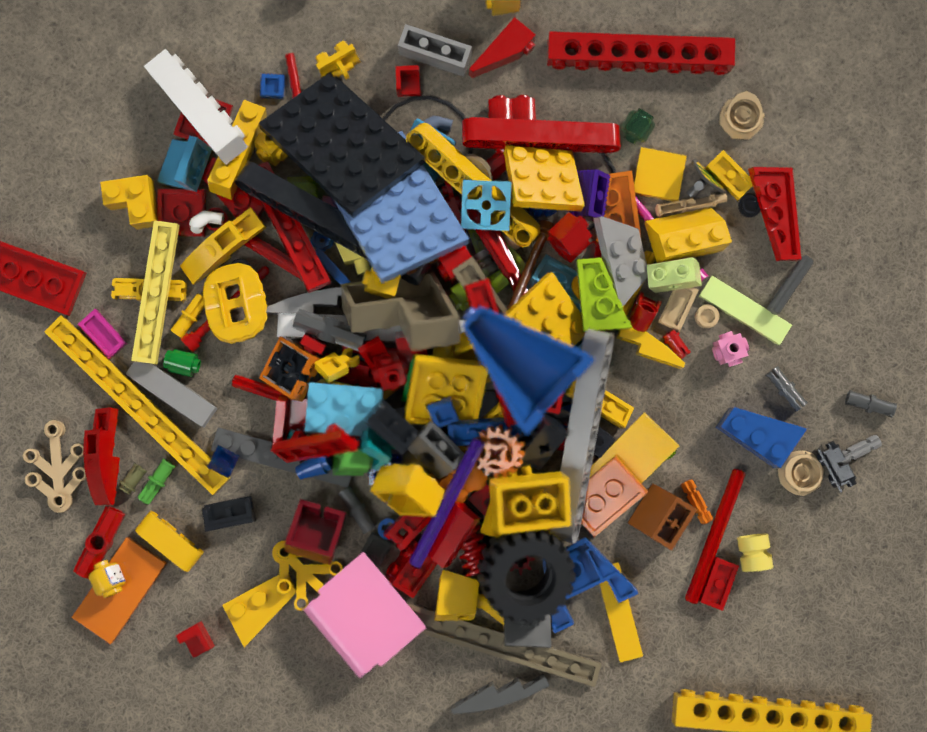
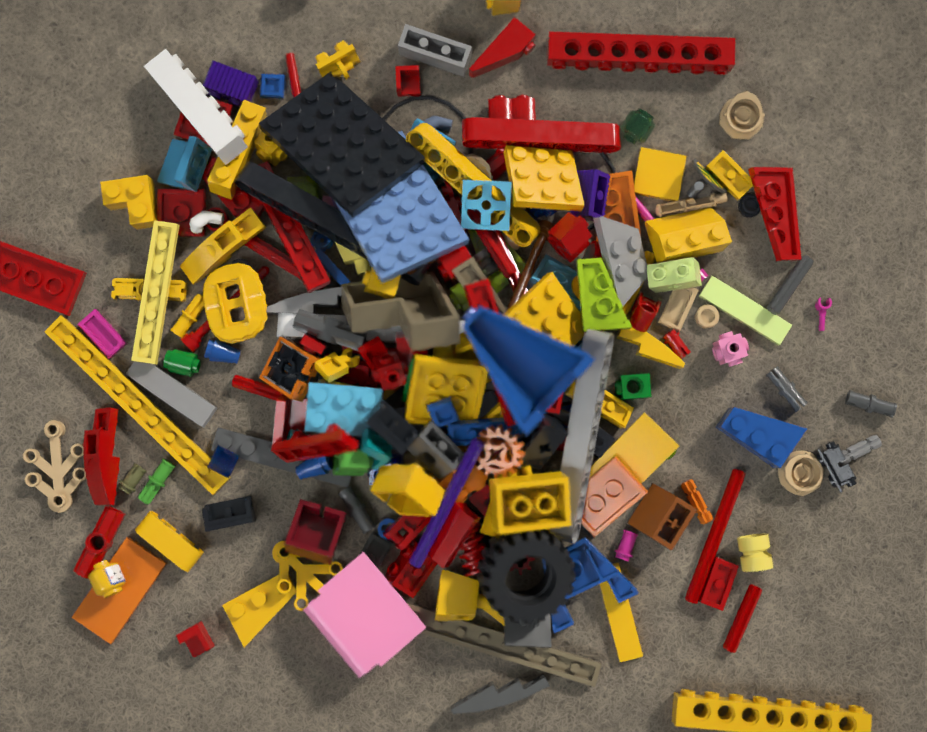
none -> dark purple brick [203,60,259,108]
none -> blue cone [204,339,241,364]
none -> green brick [615,373,652,400]
none -> dark pink pin [615,530,638,562]
none -> red axle [723,584,762,653]
none -> dark pink hand [815,297,832,331]

